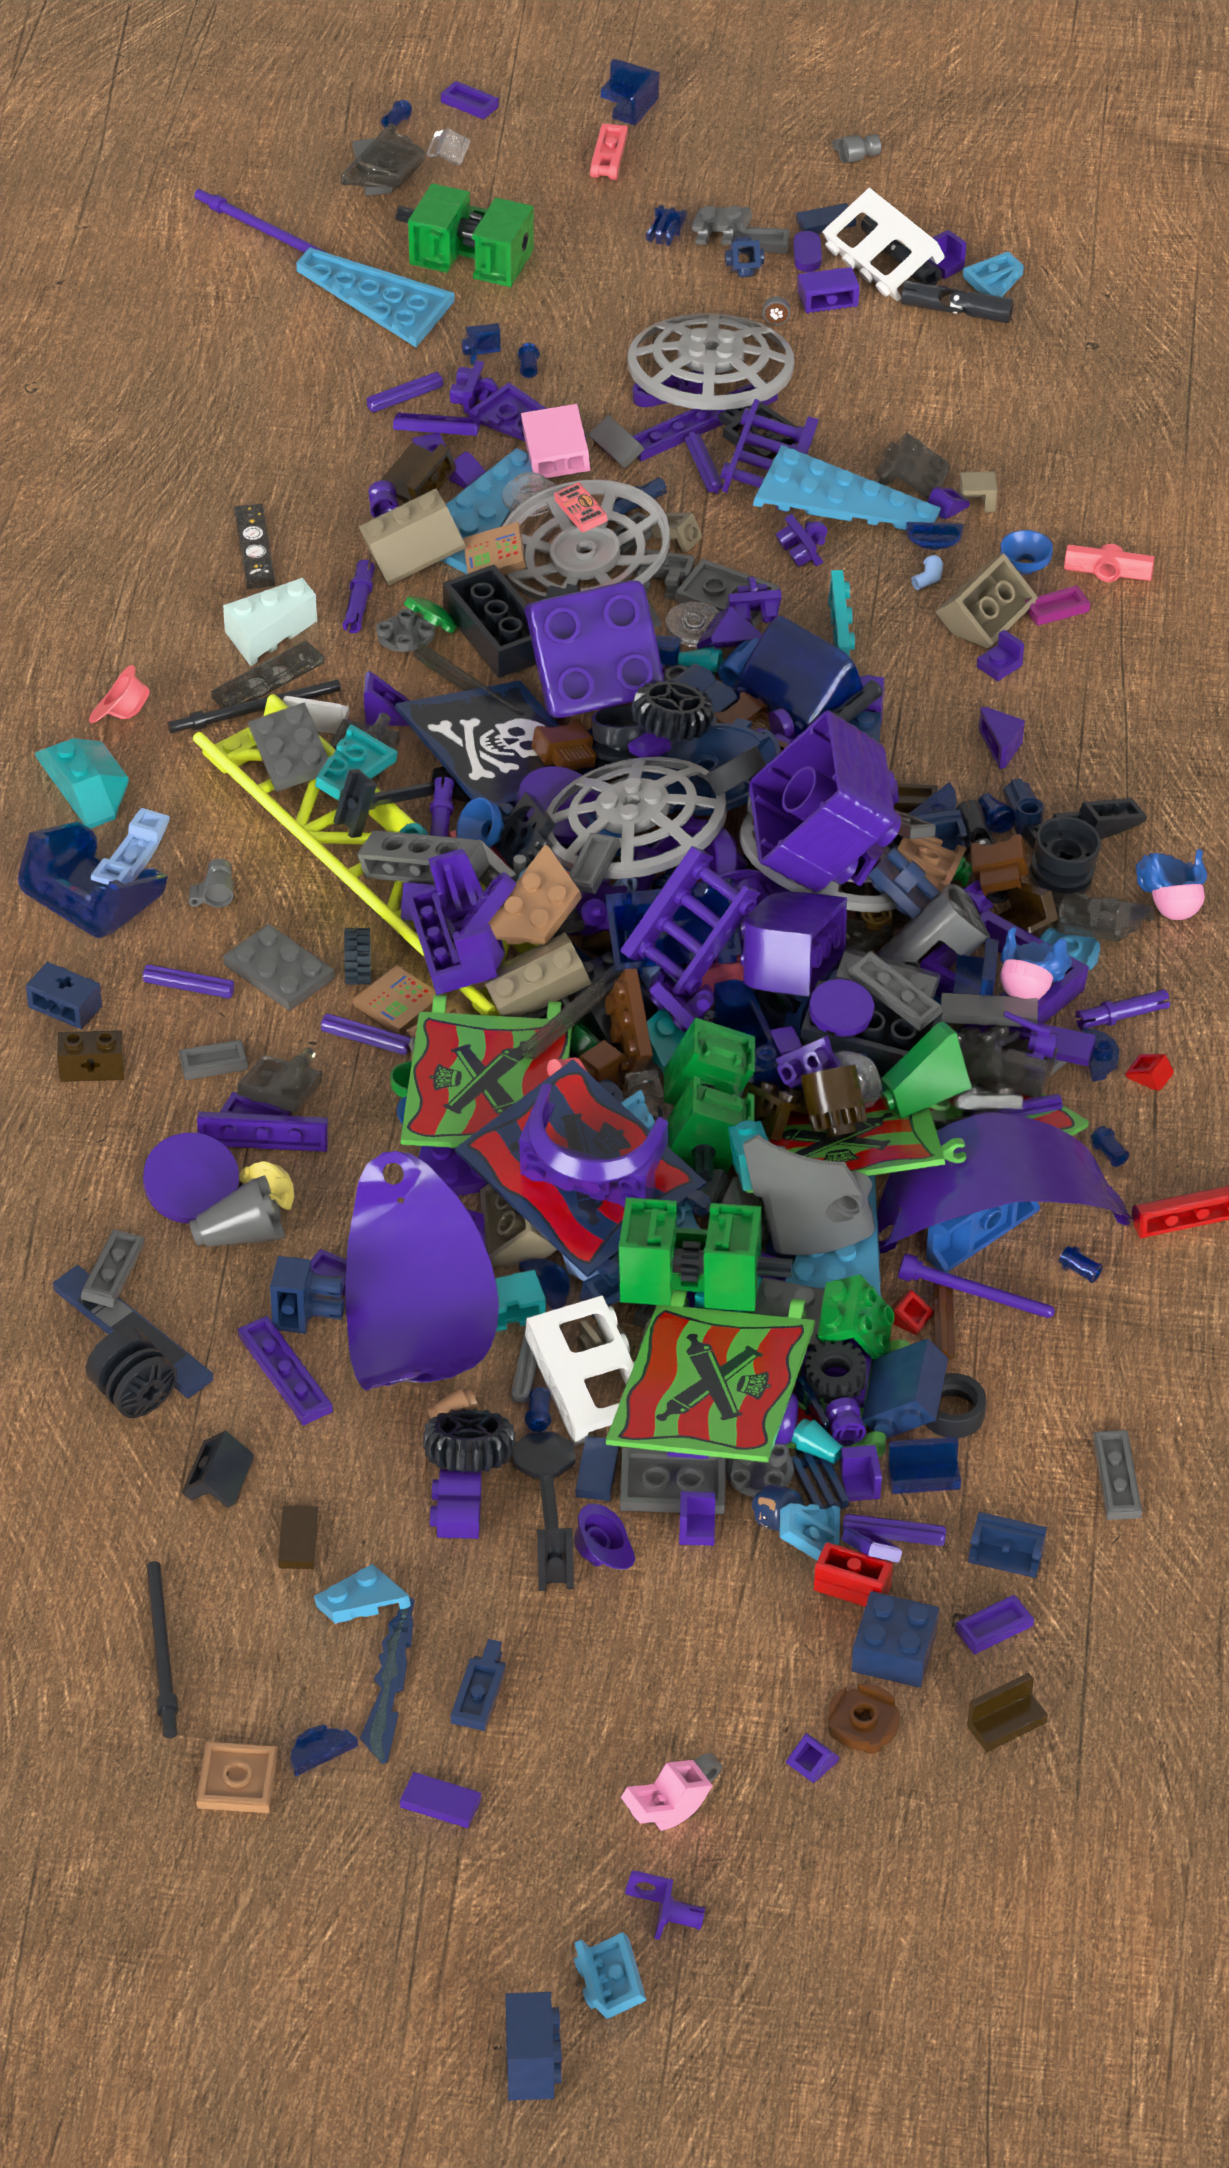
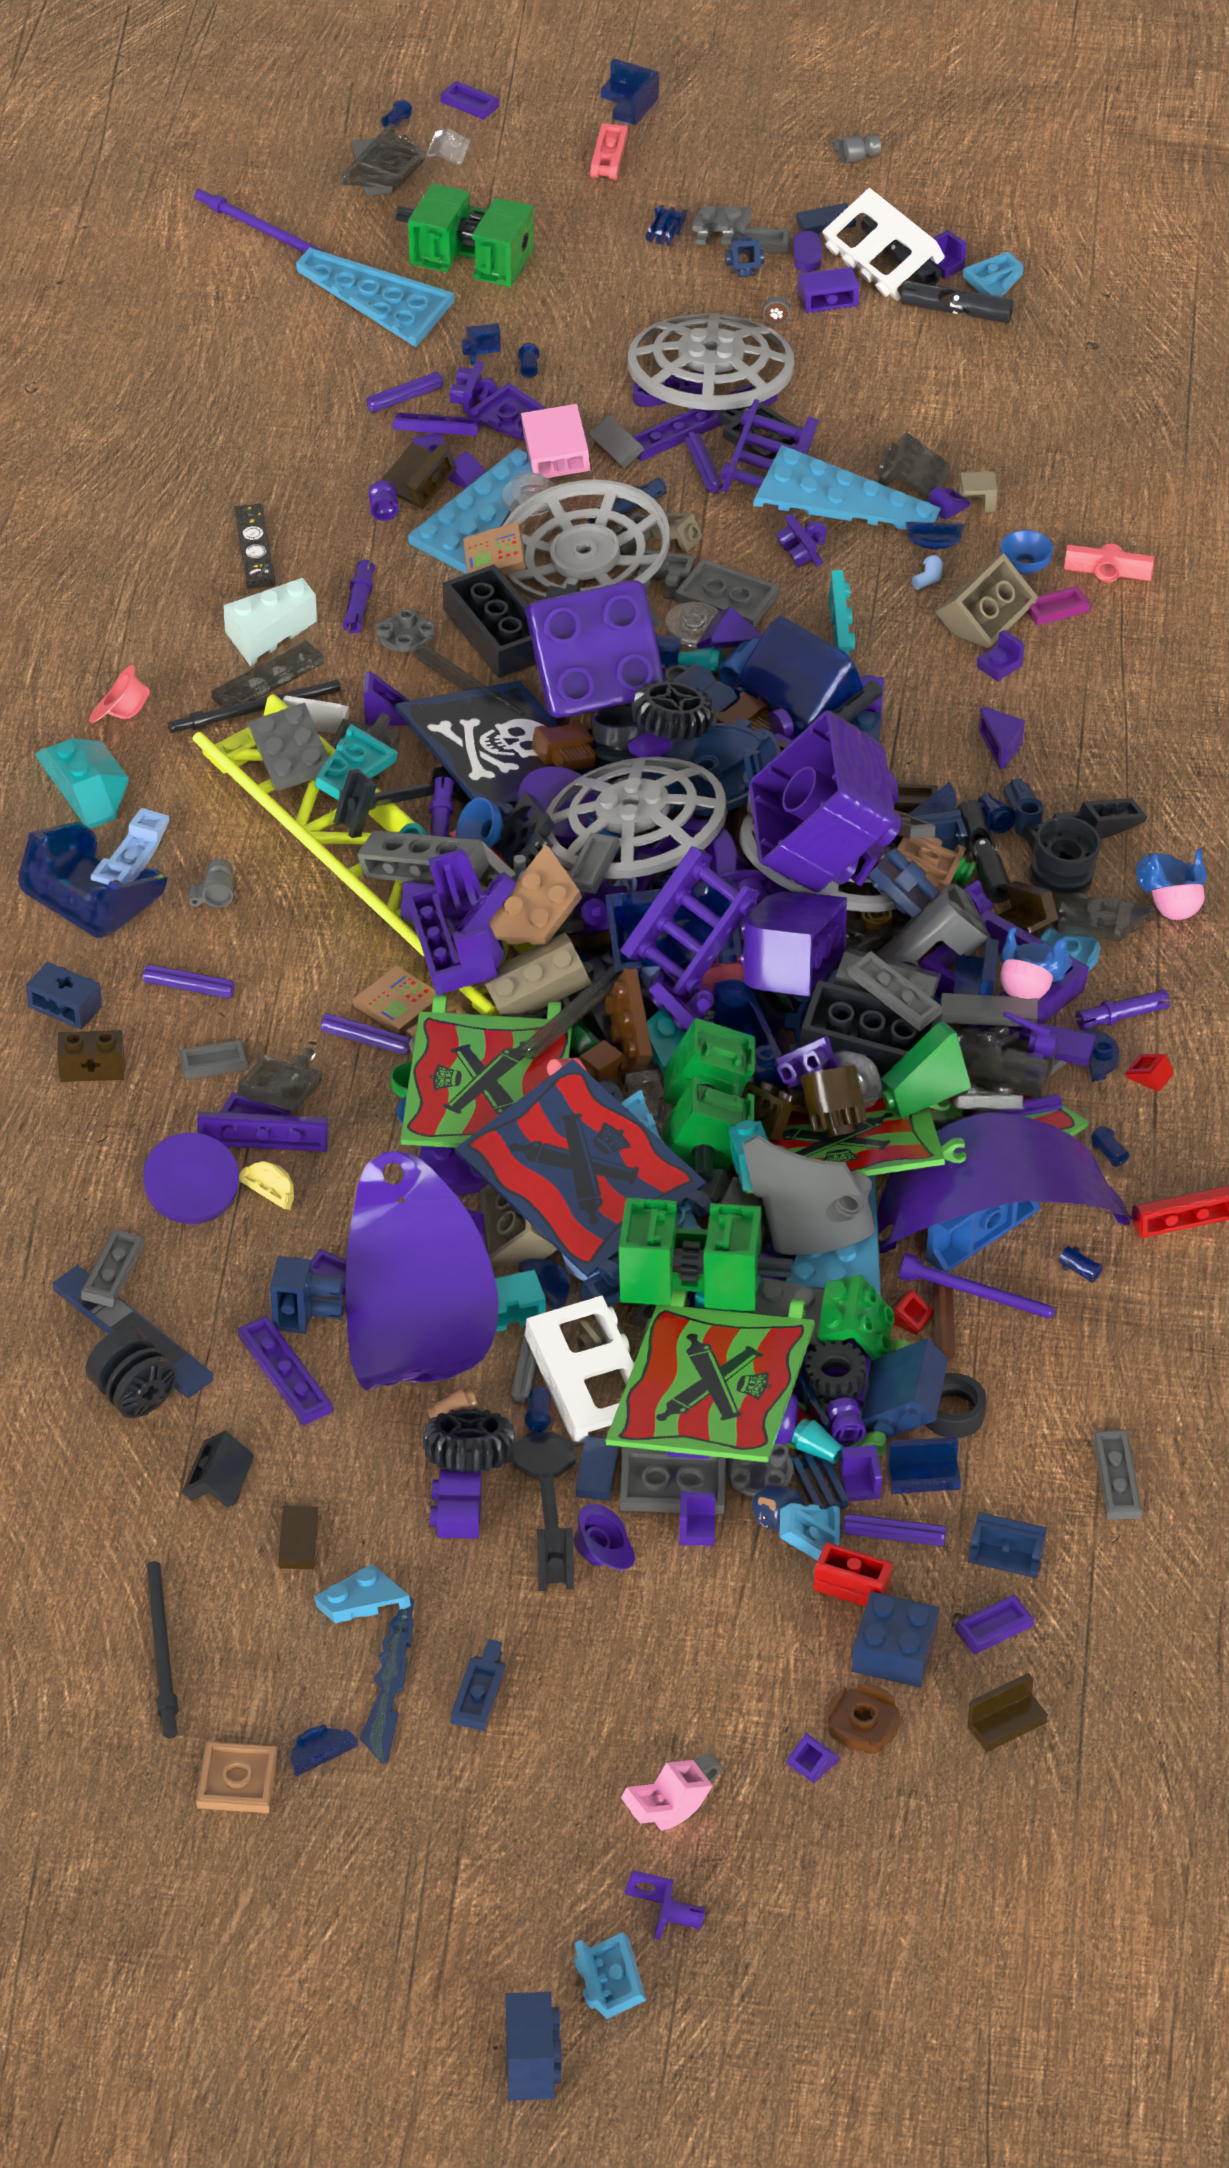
cone [189,1175,286,1247] -> none
dark grey plate [223,924,335,1011] -> none
black wheel [344,928,371,985] -> none
slope [358,489,466,586] -> none
dark purple tile [400,1772,481,1828] -> none
green dish [403,596,457,634] -> none
dark purple piece [519,1084,668,1208] -> none
tile [554,482,608,533] -> none
black tyre [705,746,767,796] -> none
dark purple hips [726,576,782,623] -> none
dark purple slope [771,1026,802,1055] -> none
dark purple tile [809,979,874,1037] -> none
dark purple tile [841,1527,902,1563] -> none
reddish brown piece [970,834,1028,896] -> none

